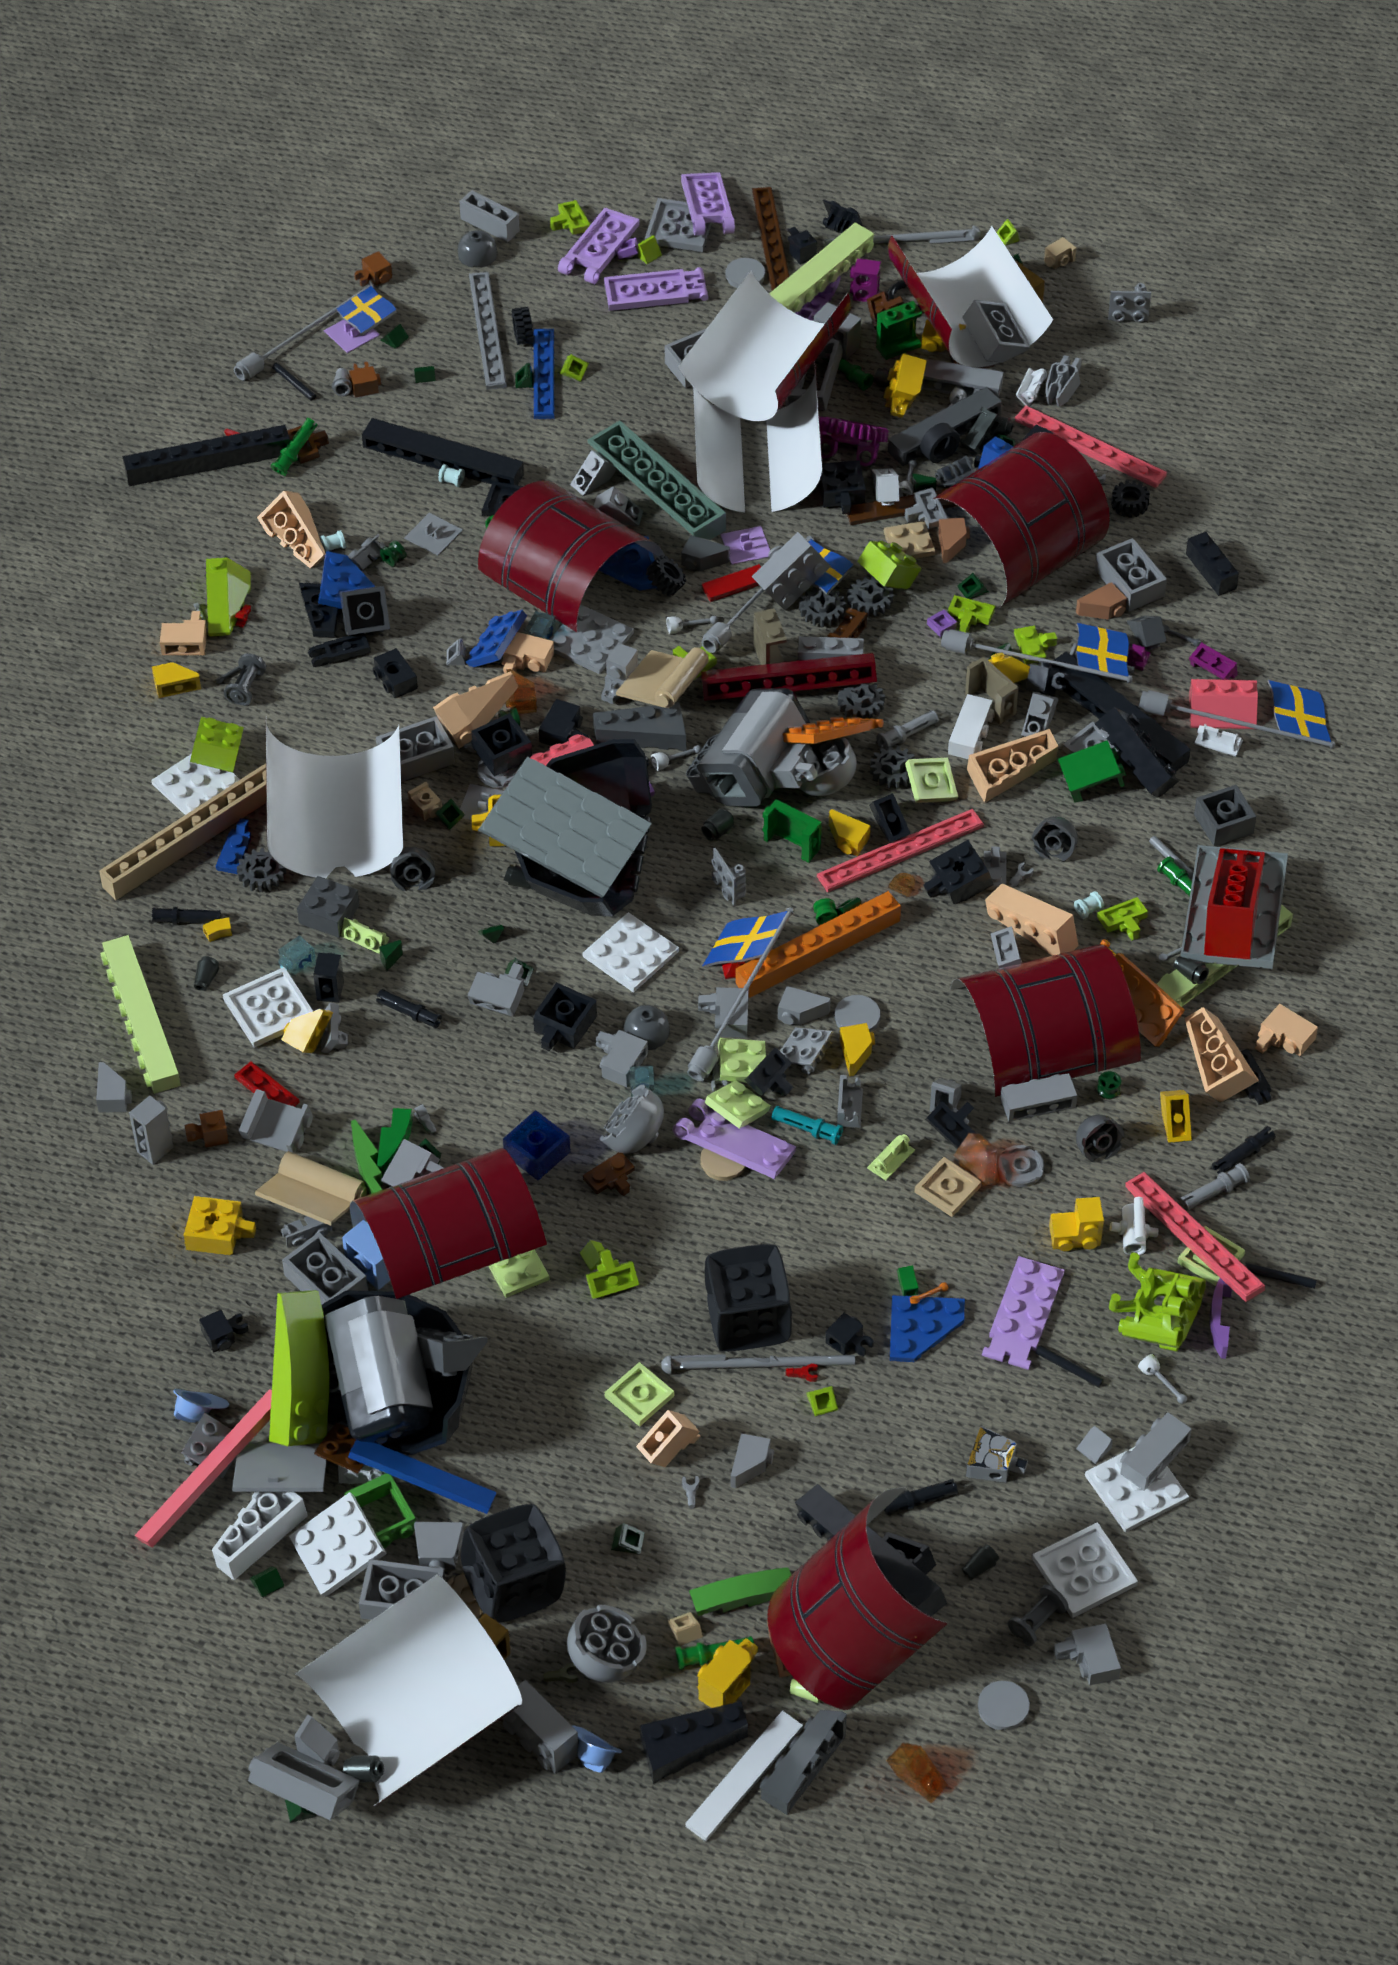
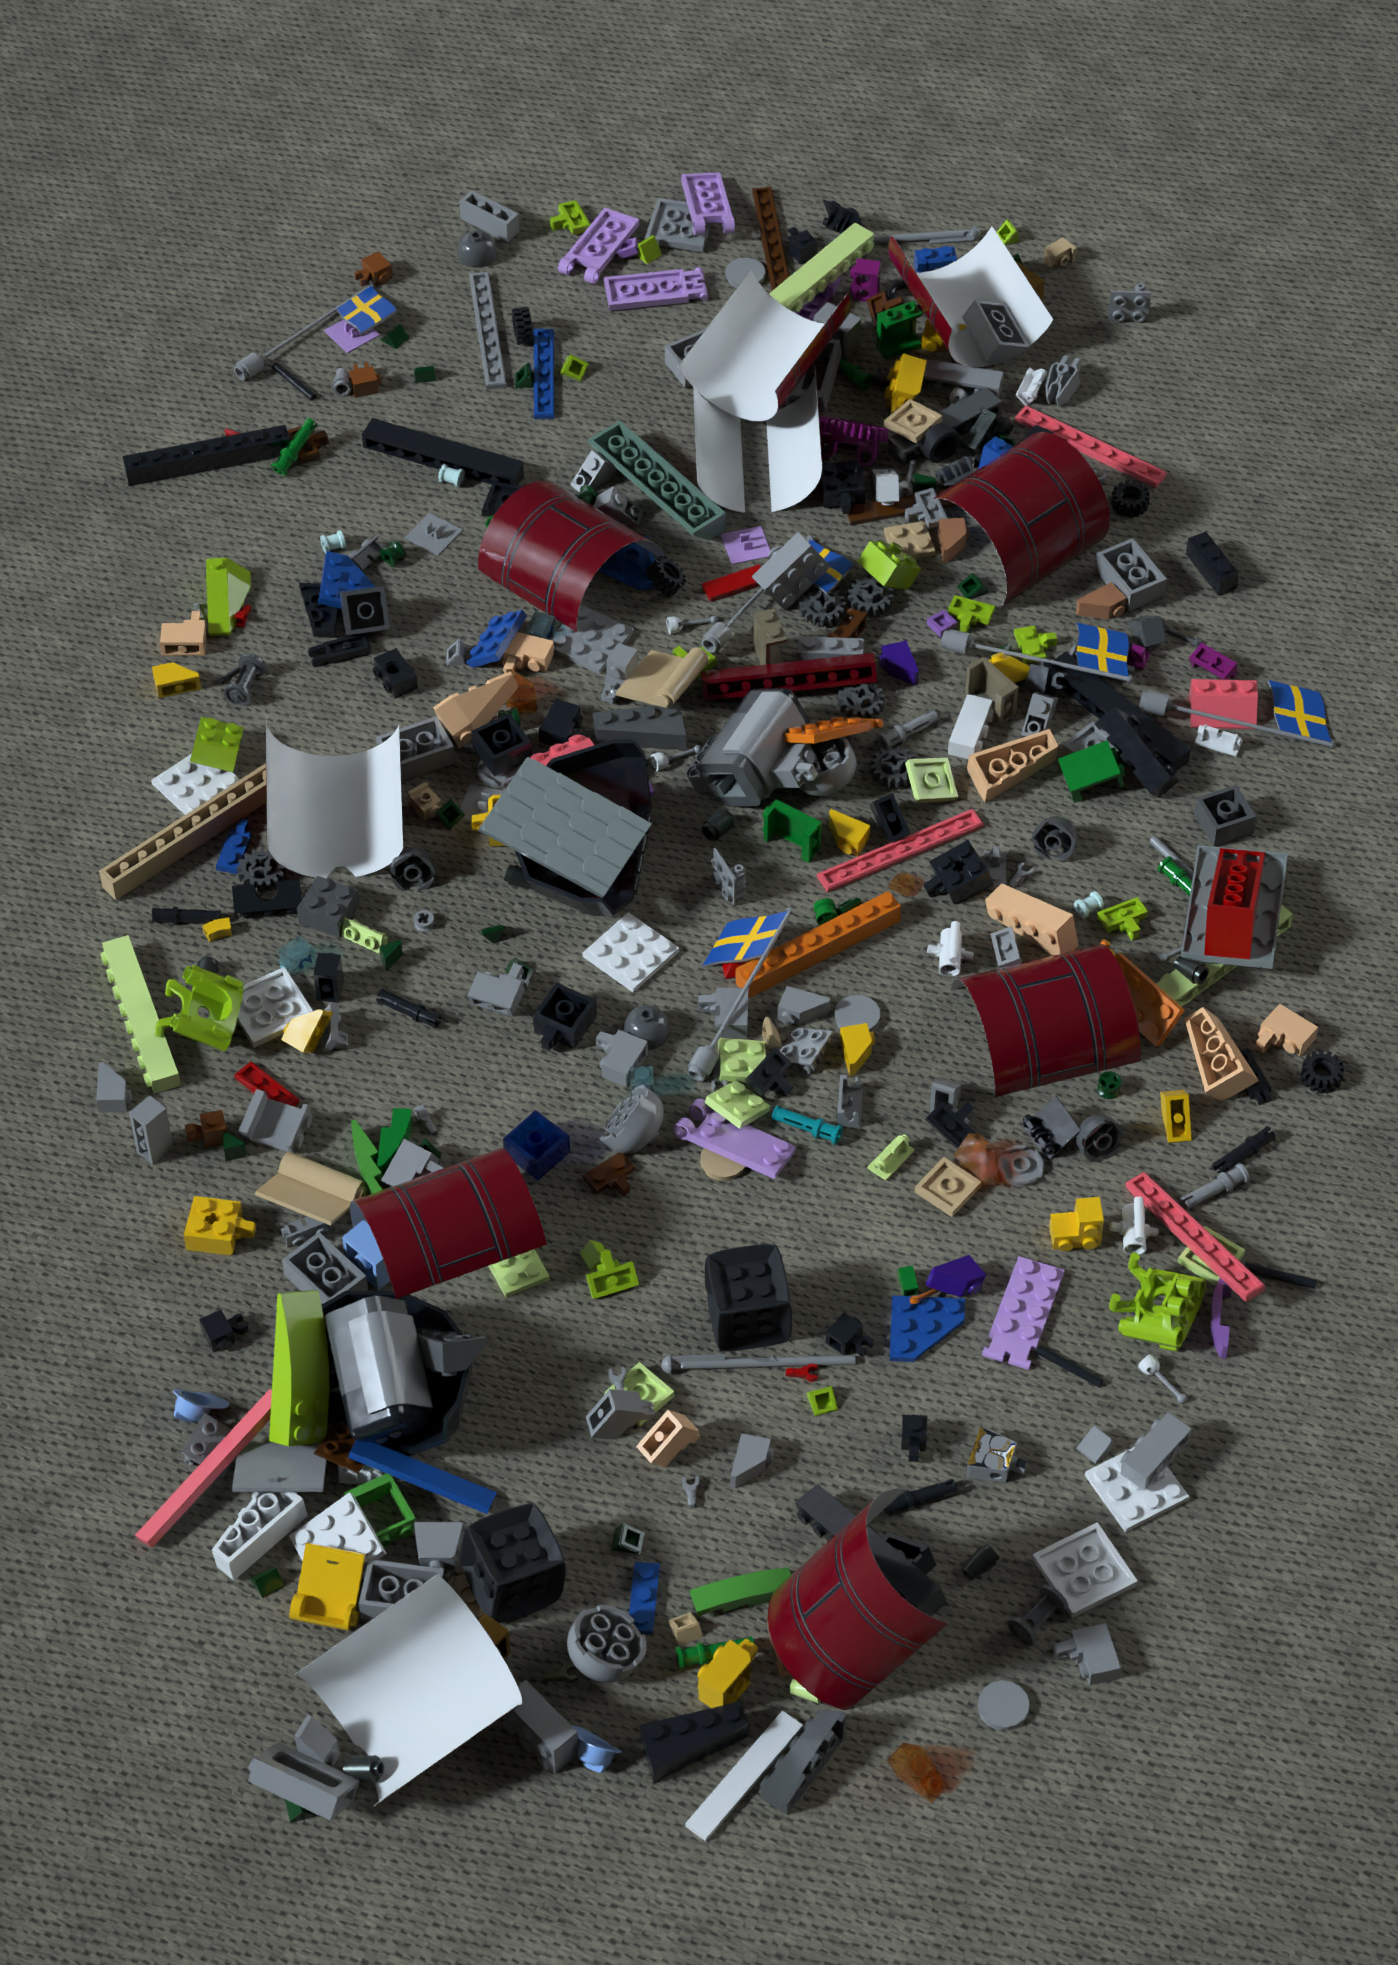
light nougat wedge [257,490,326,568] -> none
dark grey slope [681,535,730,571] -> none
light grey brick [1001,1073,1077,1122] -> none
none -> lime piece [155,965,244,1052]
none -> dark green slope [223,1132,246,1161]
none -> black arch [232,879,302,917]
none -> yellow door [289,1542,366,1631]
none -> light grey bush [414,910,434,932]
none -> dark green wheel [574,485,598,505]
none -> light grey hinge [586,1389,655,1439]
none -> light grey piece [609,1366,626,1391]
none -> blue plate [629,1562,660,1635]
none -> tan slope [761,1017,782,1049]
none -> dark purple slope [878,641,919,686]
none -> tan plate [884,399,942,444]
none -> black brick [901,1415,927,1462]
none -> blue brick [914,246,957,273]
none -> dark purple slope [926,1255,986,1297]
none -> white pin [927,921,974,976]
none -> black hinge [1022,1096,1081,1160]
none -> black tyre [1301,1050,1345,1094]

